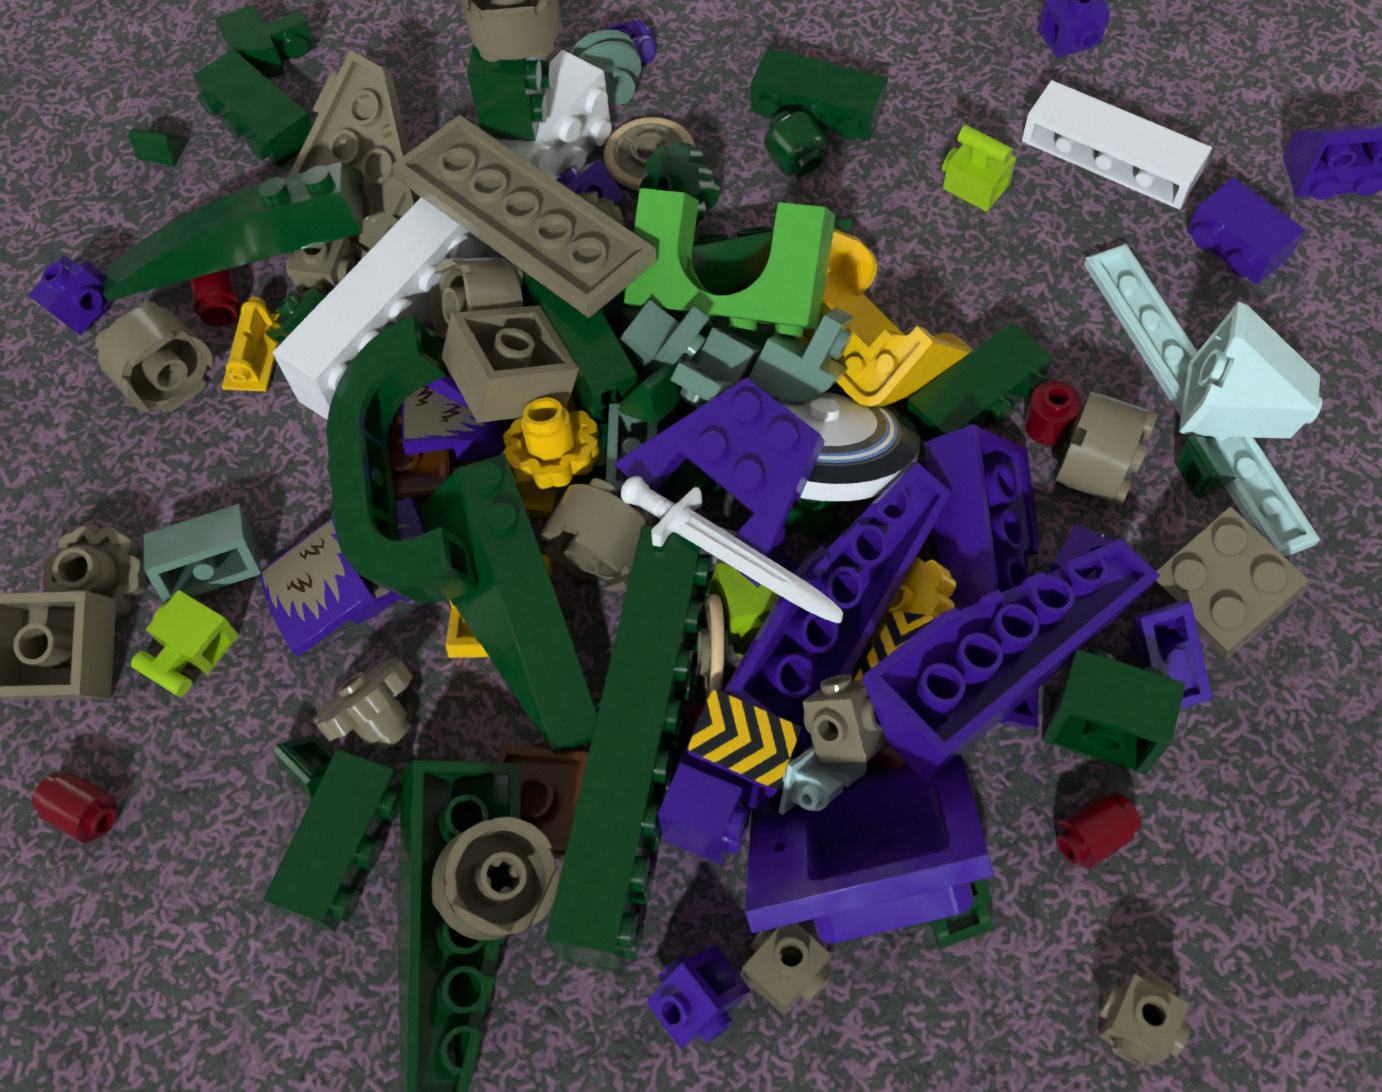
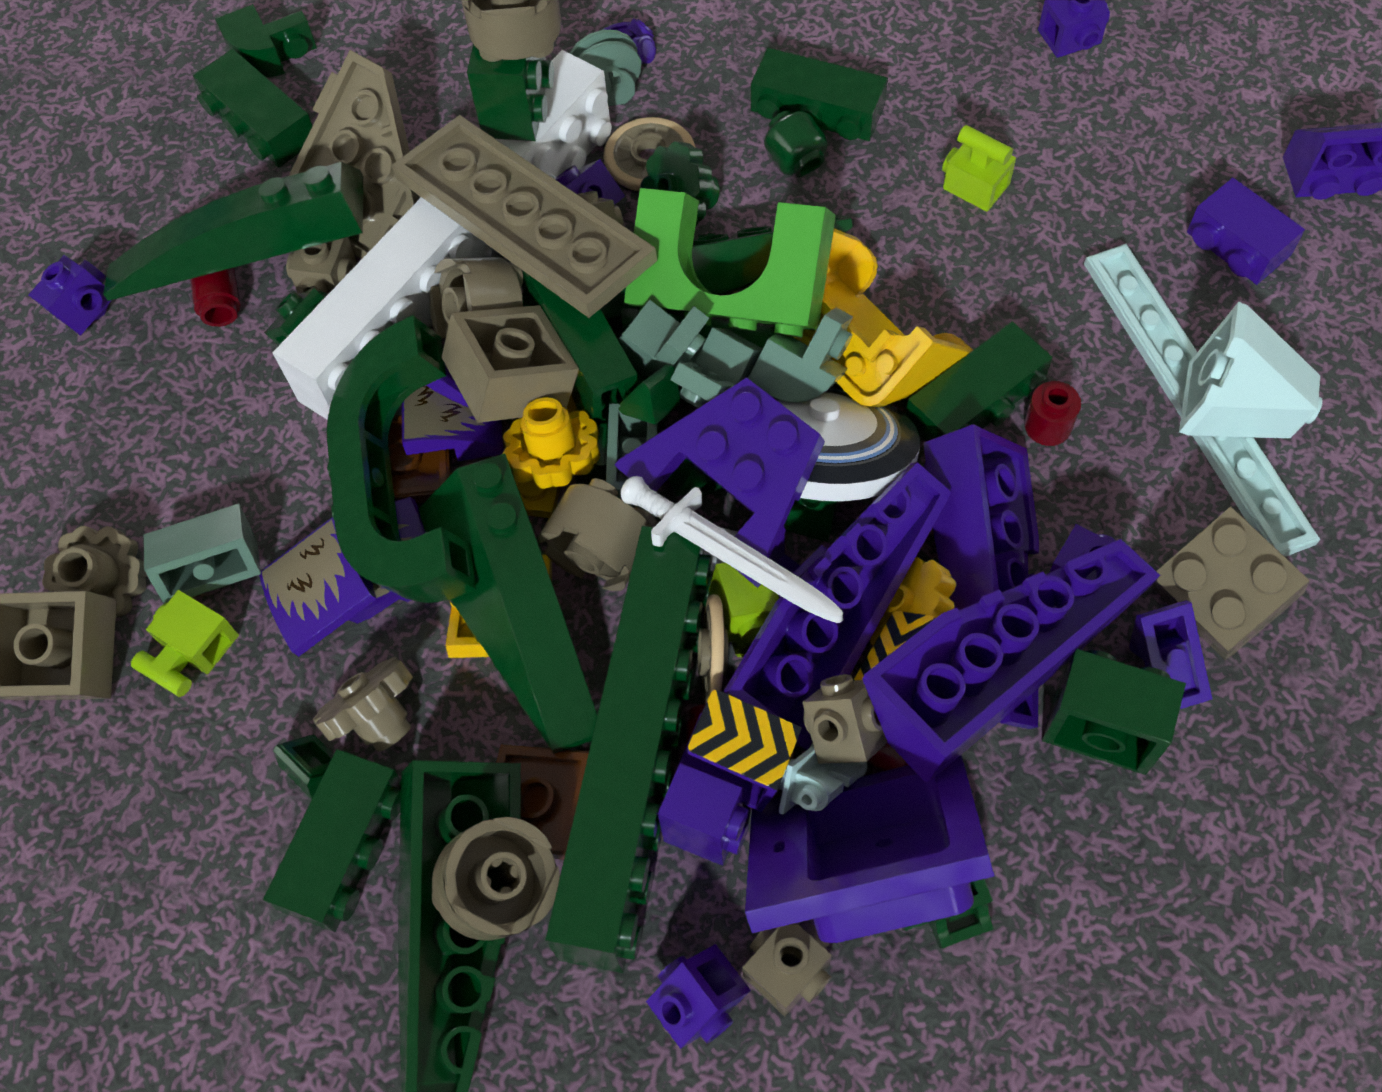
dark red brick [32,772,117,843] -> none
dark tan brick [95,301,213,413] -> none
dark green slope [128,128,189,166] -> none
yellow hinge [222,297,280,392] -> none
white brick [1022,80,1212,210] -> none
dark tan brick [1055,391,1158,506] -> none
dark red brick [1056,792,1141,868] -> none
dark tan brick [1098,974,1191,1067] -> none
dark green slope [1174,435,1237,499] -> none

